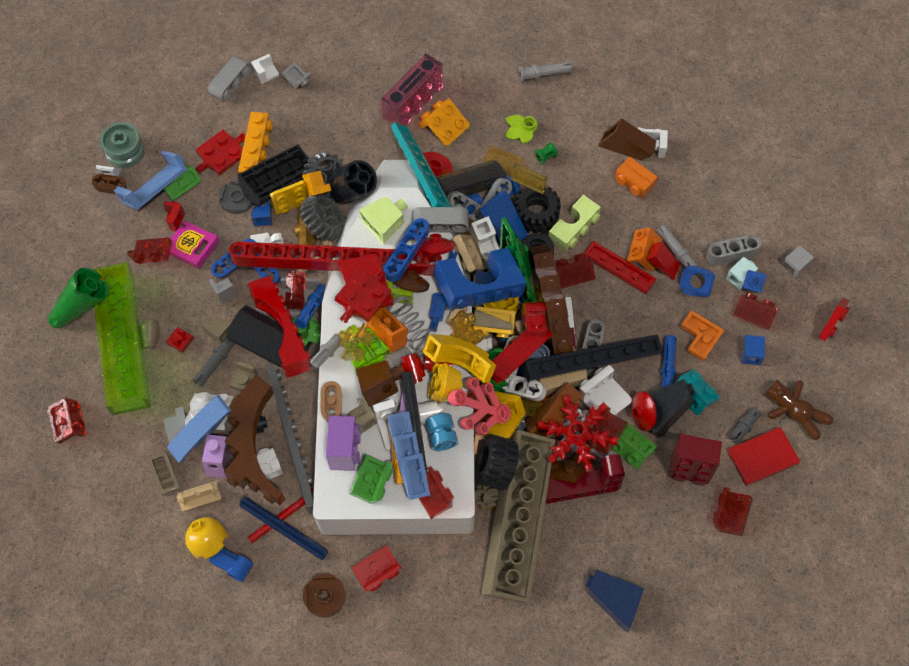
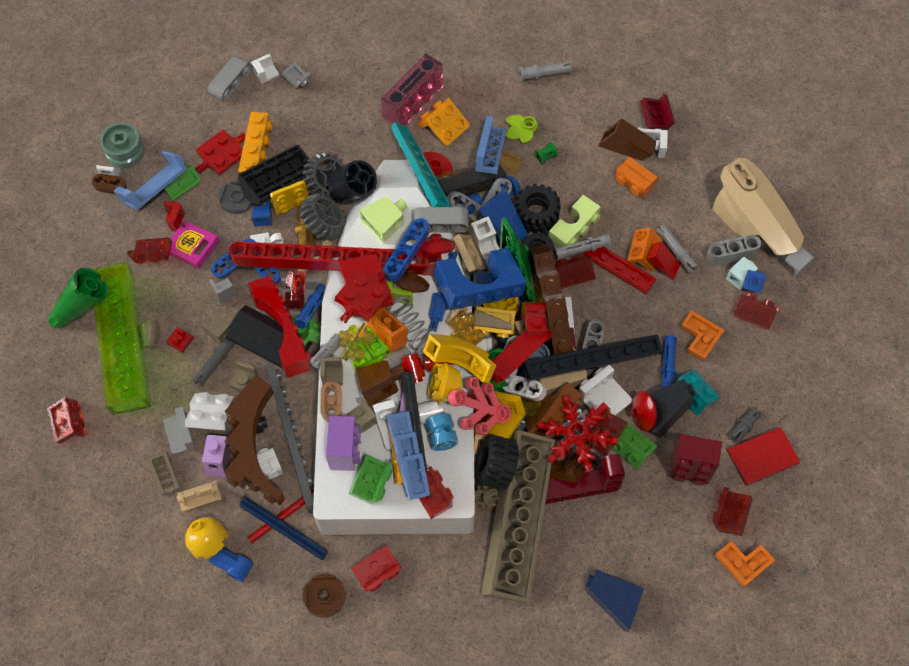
medium blue slope [167,395,231,463] -> none
light orange panel [303,171,331,196] -> none
clear yellow tile [511,163,548,194] -> none
blue piece [680,266,715,297] -> none
blue panel [741,335,765,365] -> none
reddish brown animal [764,380,834,440] -> none
red plate [818,297,850,341] -> none
none -> dark tan panel [320,357,343,385]
none -> medium blue fence [475,116,507,174]
none -> light grey pin [554,234,611,260]
none -> dark red bracket [640,94,675,130]
none -> tan piece [712,158,804,256]
none -> orange plate [715,541,775,588]

